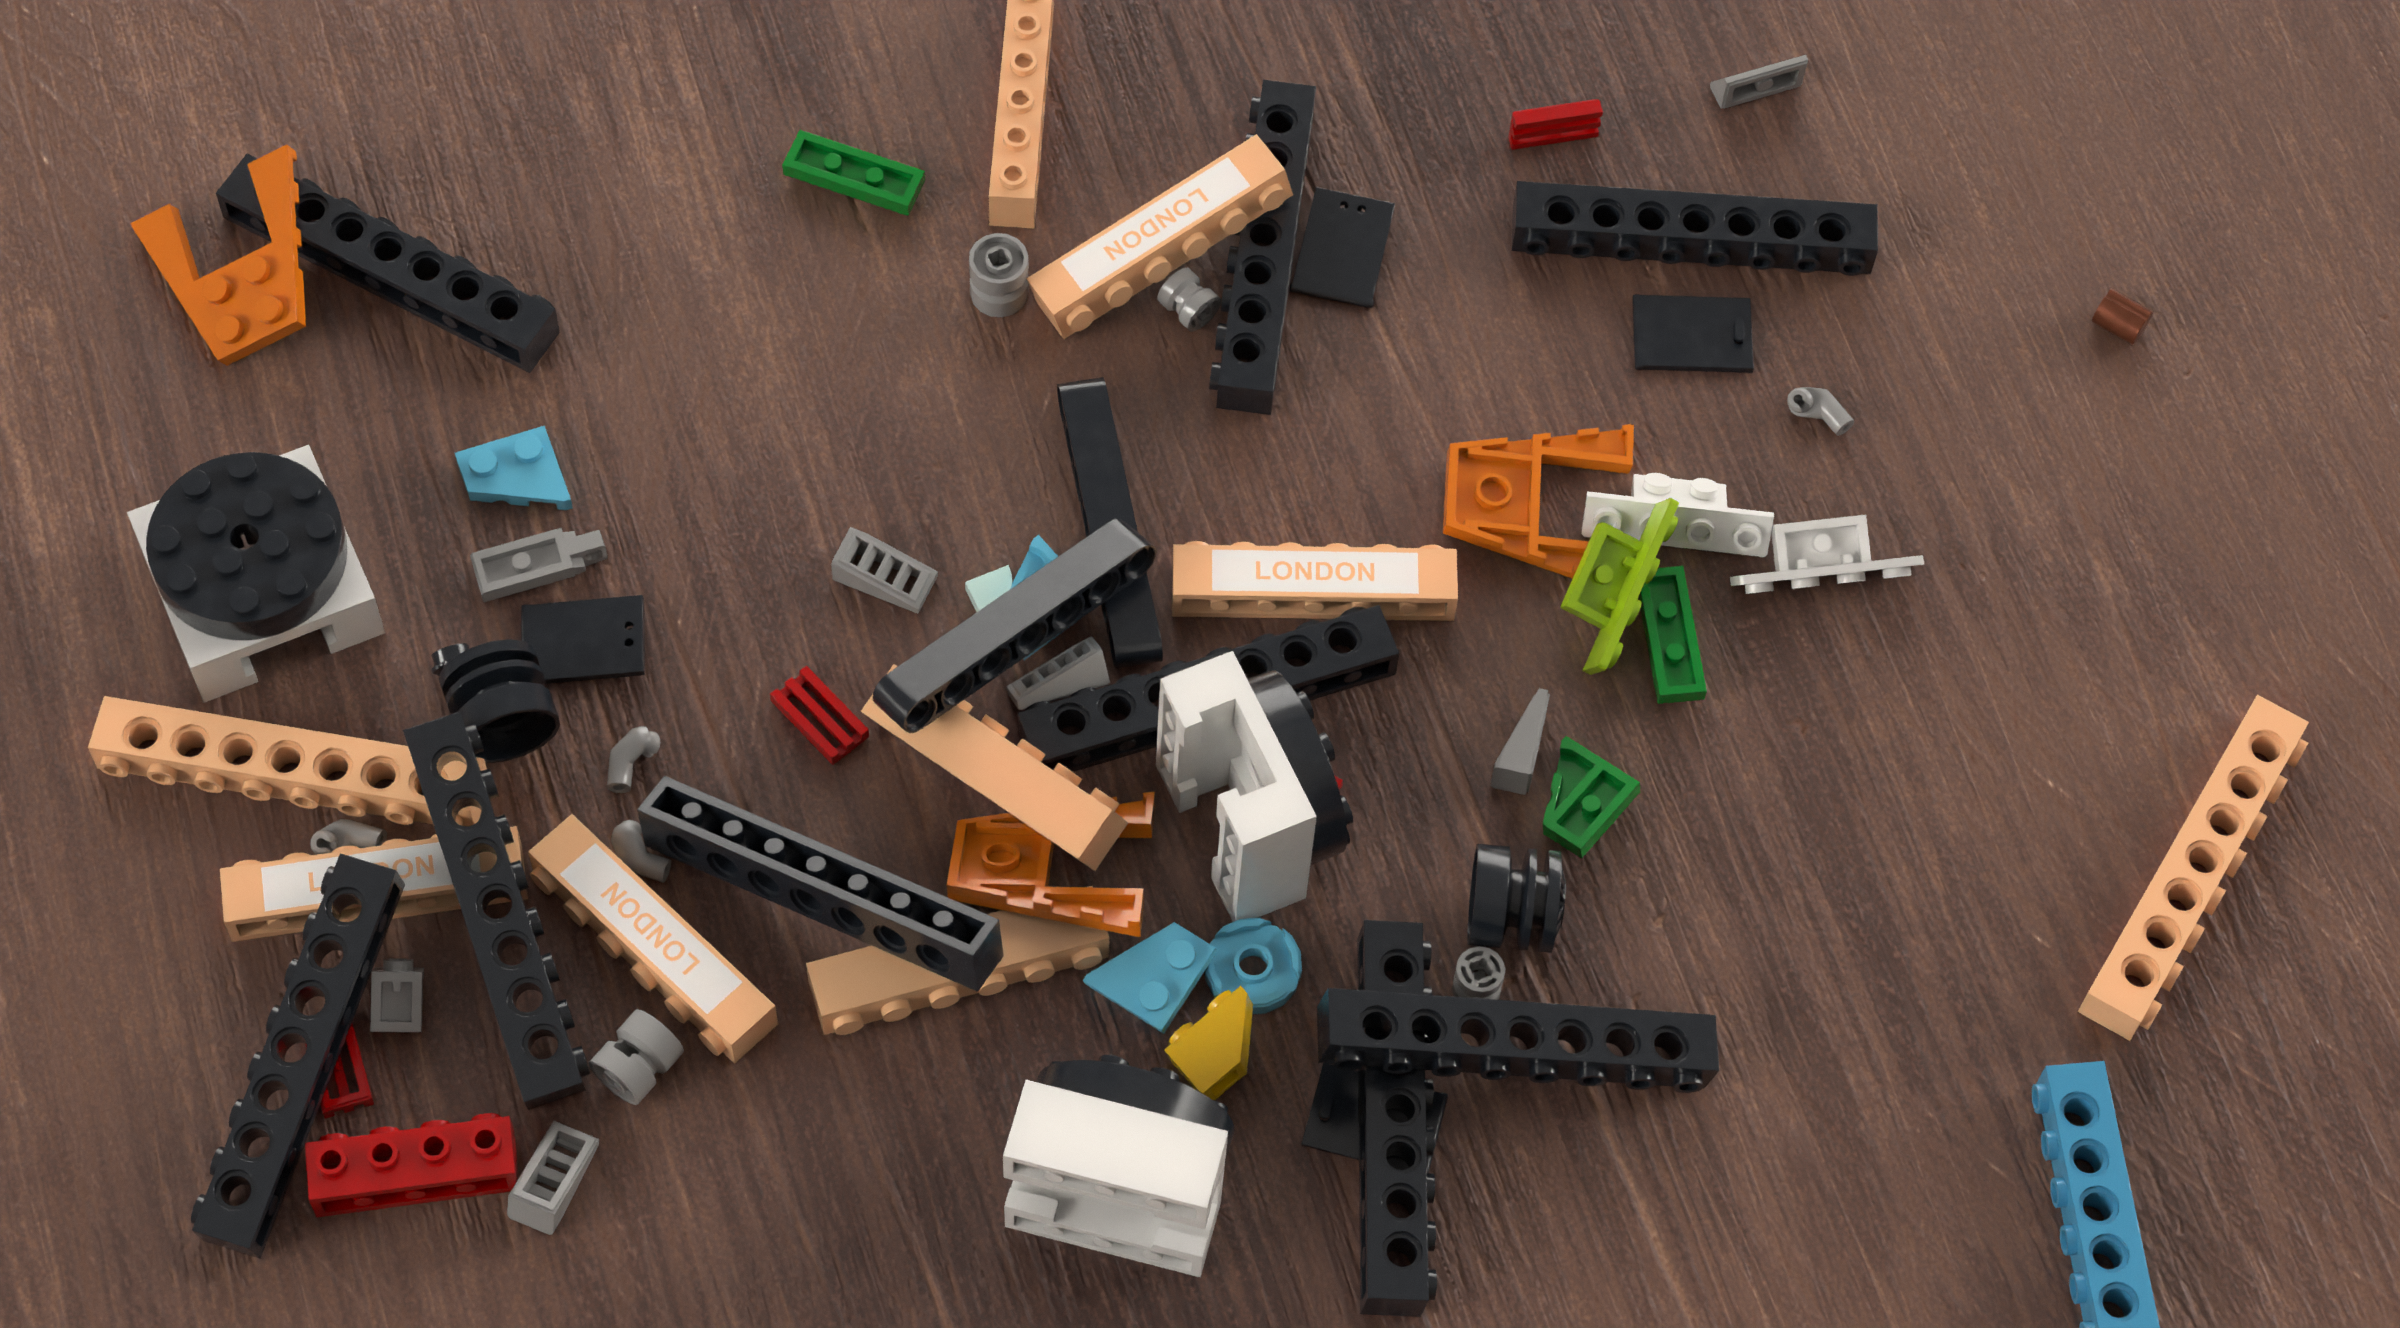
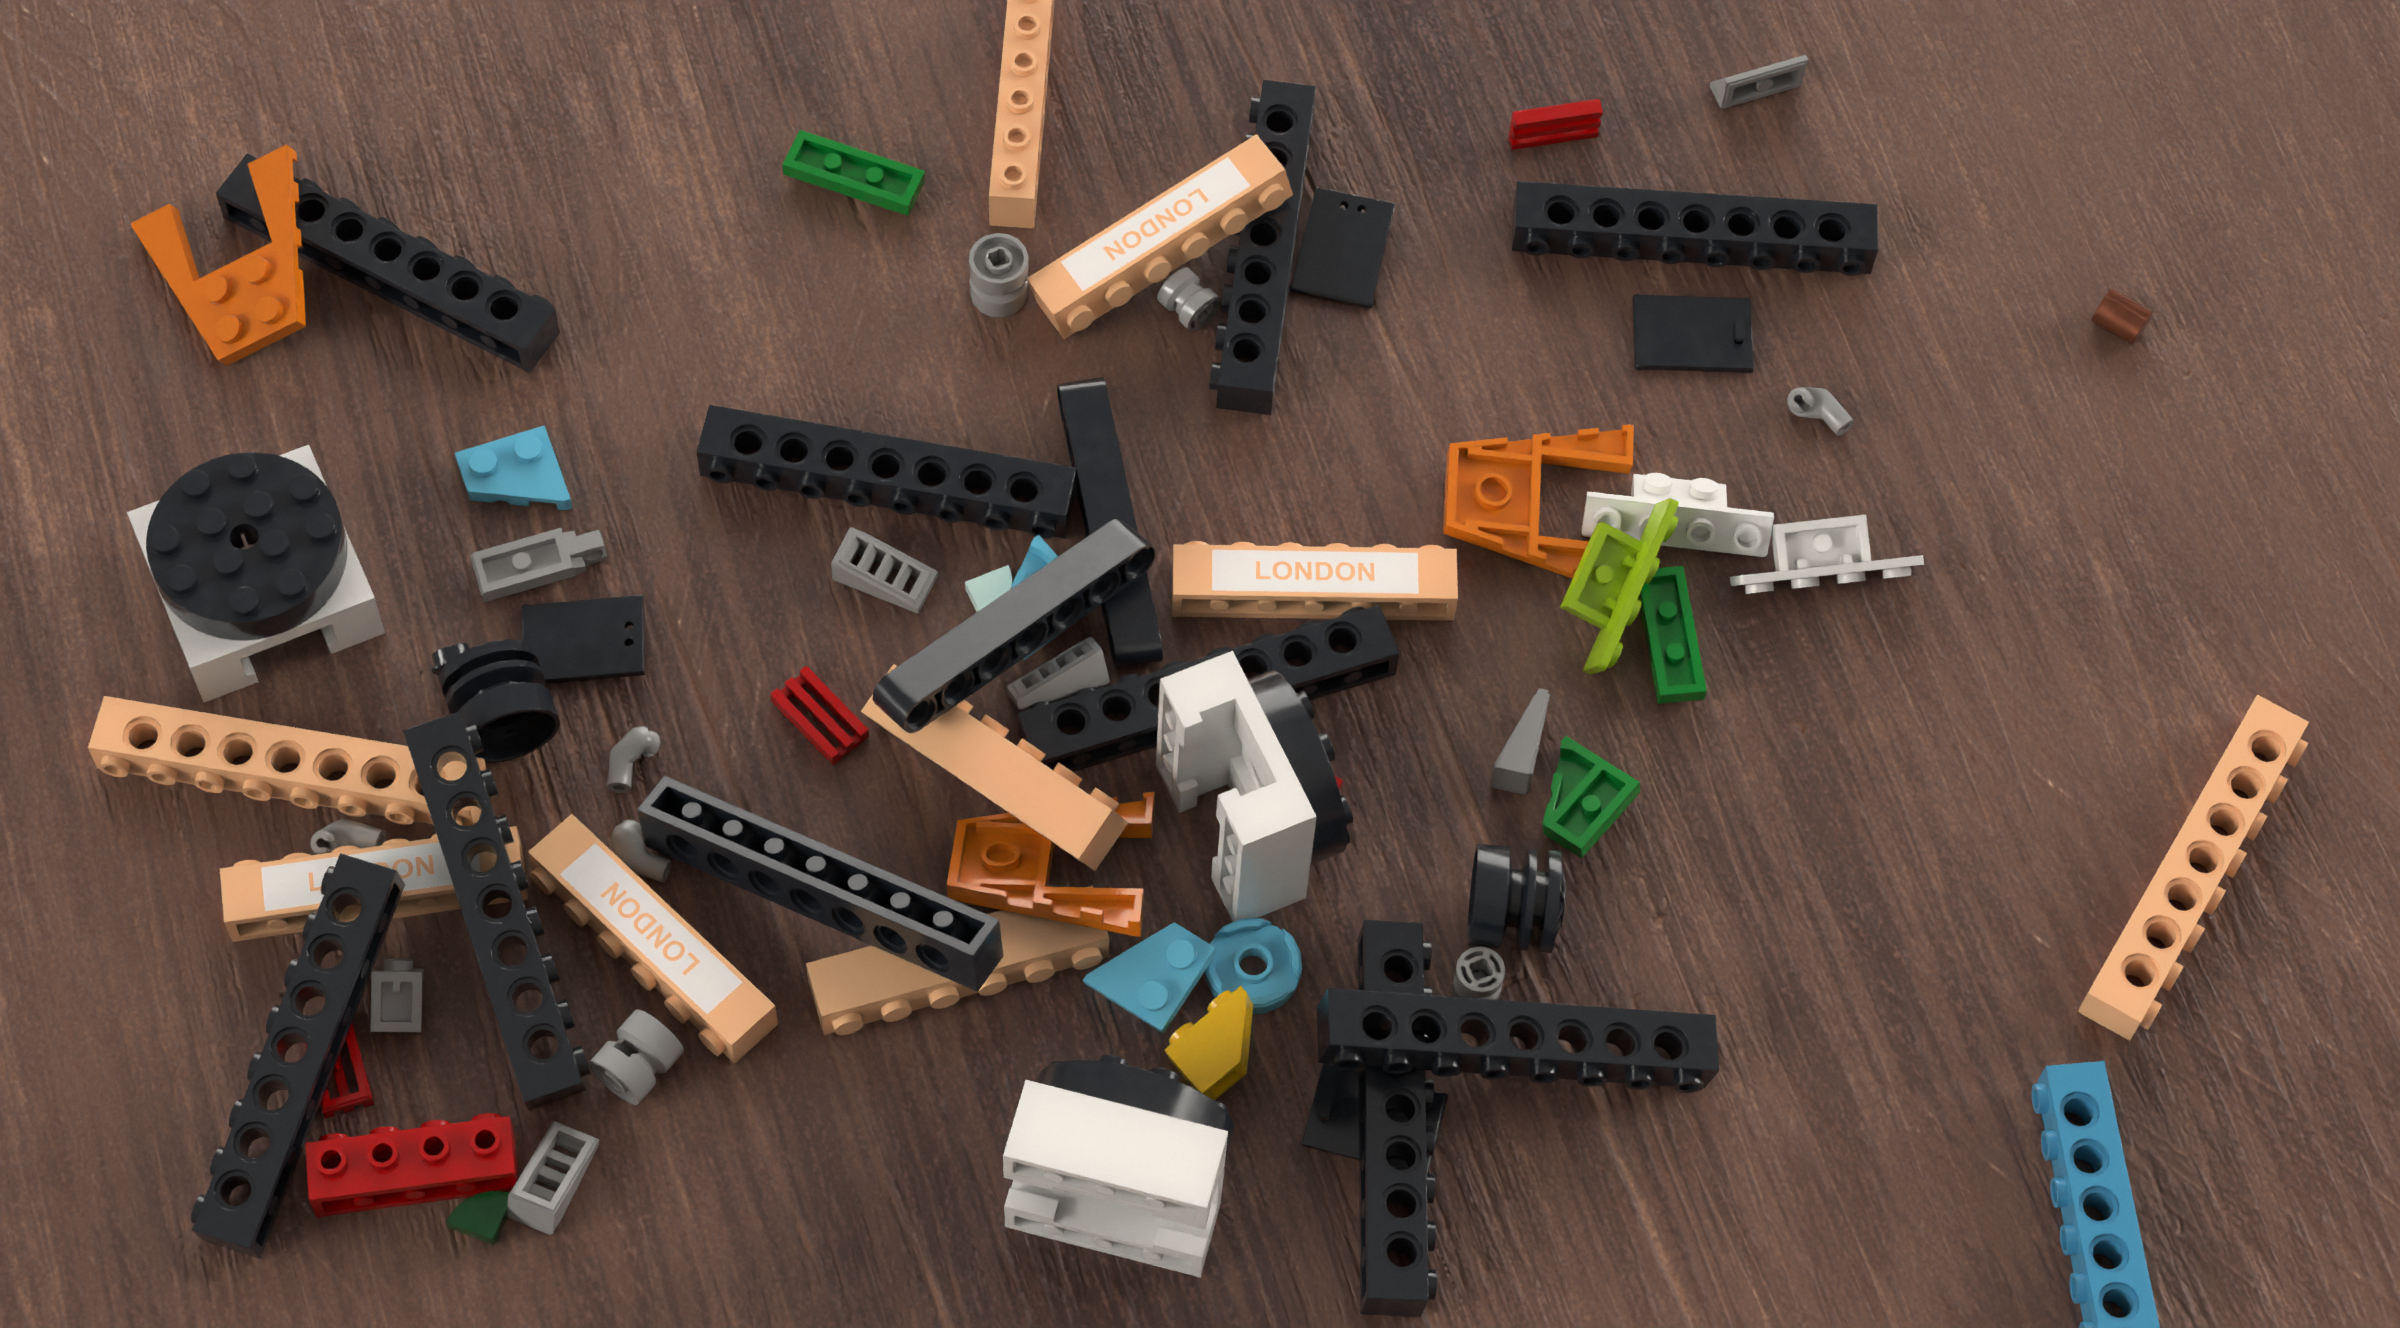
none -> dark green tile [446,1191,510,1245]
none -> black brick [697,405,1076,539]

